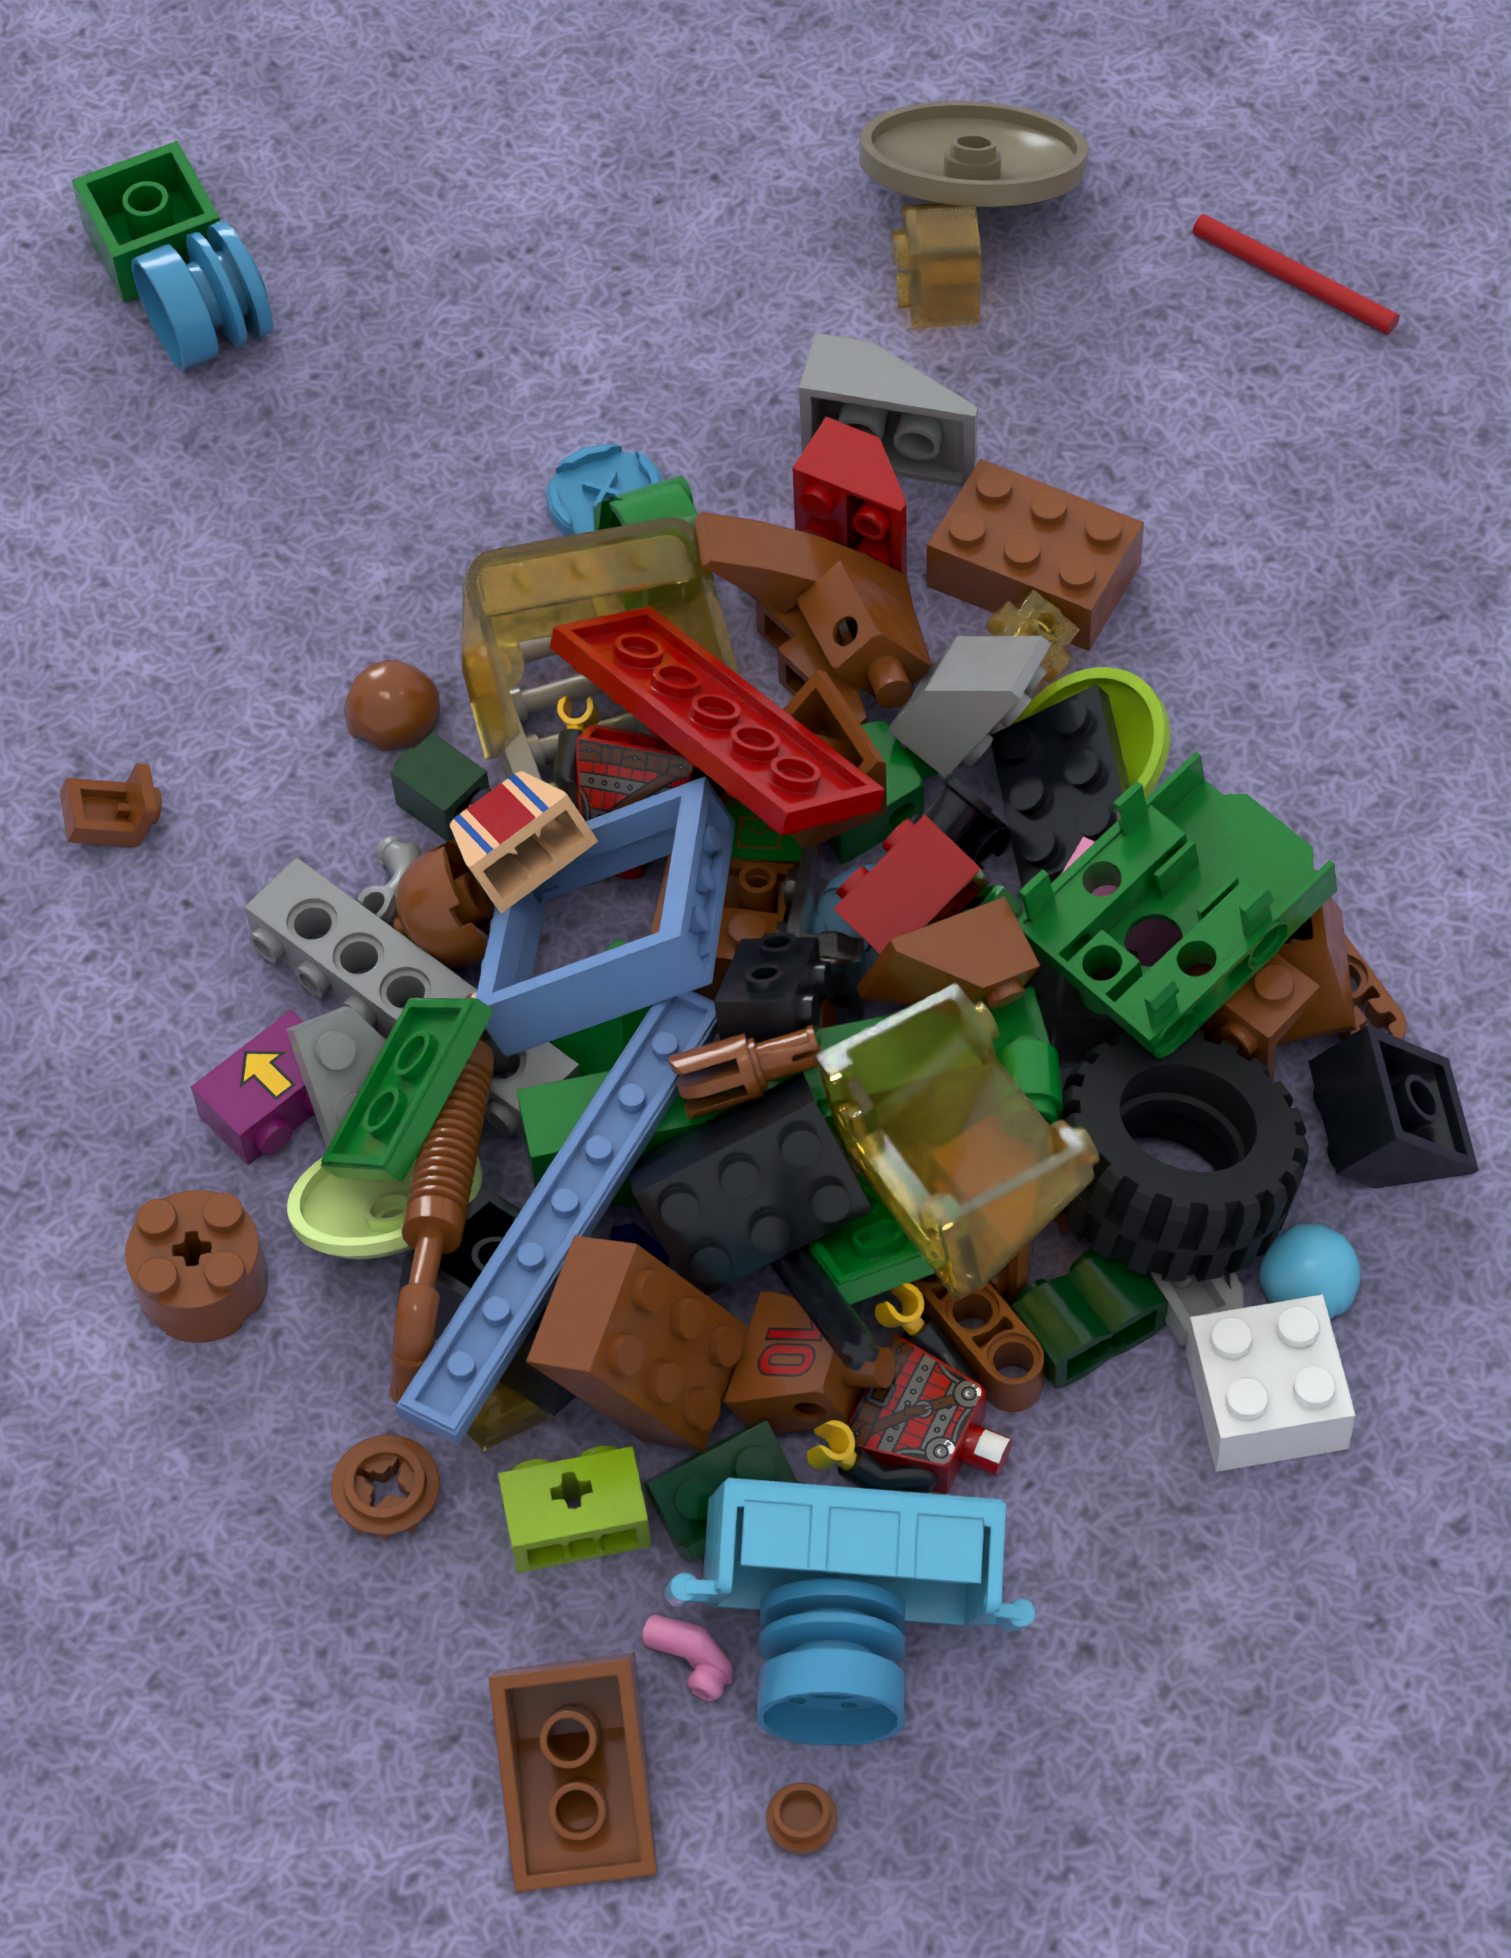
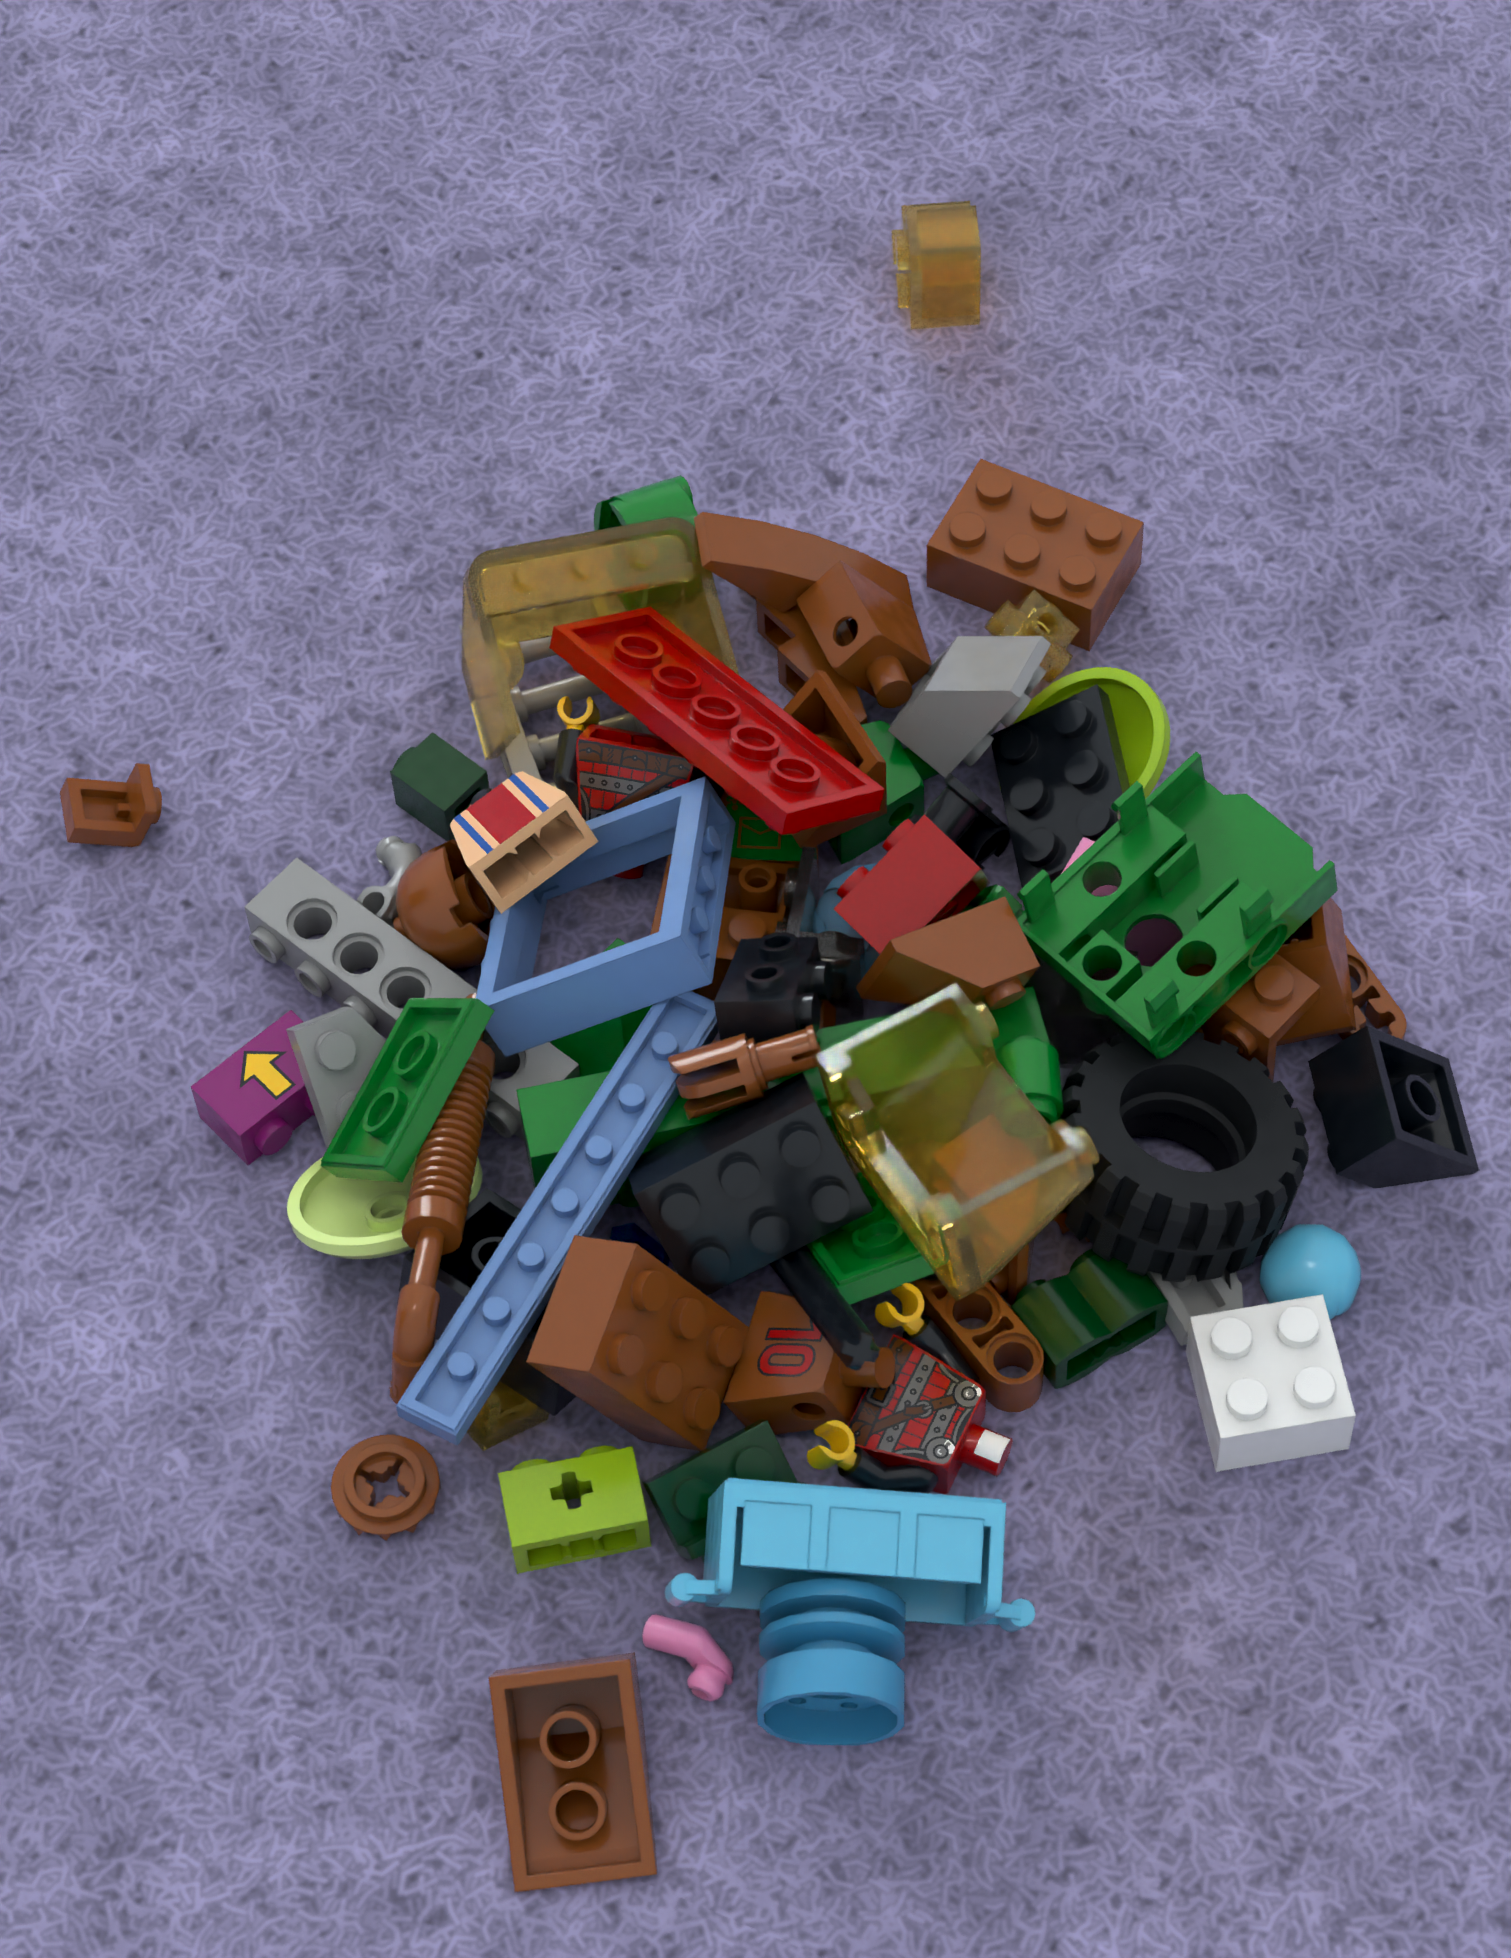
green brick [72,141,220,303] -> none
dark orange brick [125,1190,269,1343] -> none
dark azure wheel [131,221,274,371] -> none
dark orange hair [344,660,440,751] -> none
dark azure tile [546,444,662,548] -> none
dark orange plate [766,1783,837,1854] -> none
red slope [792,417,907,575] -> none
light grey slope [799,333,978,487] -> none
dark tan dish [859,101,1088,207] -> none
red bar [1193,214,1400,335] -> none

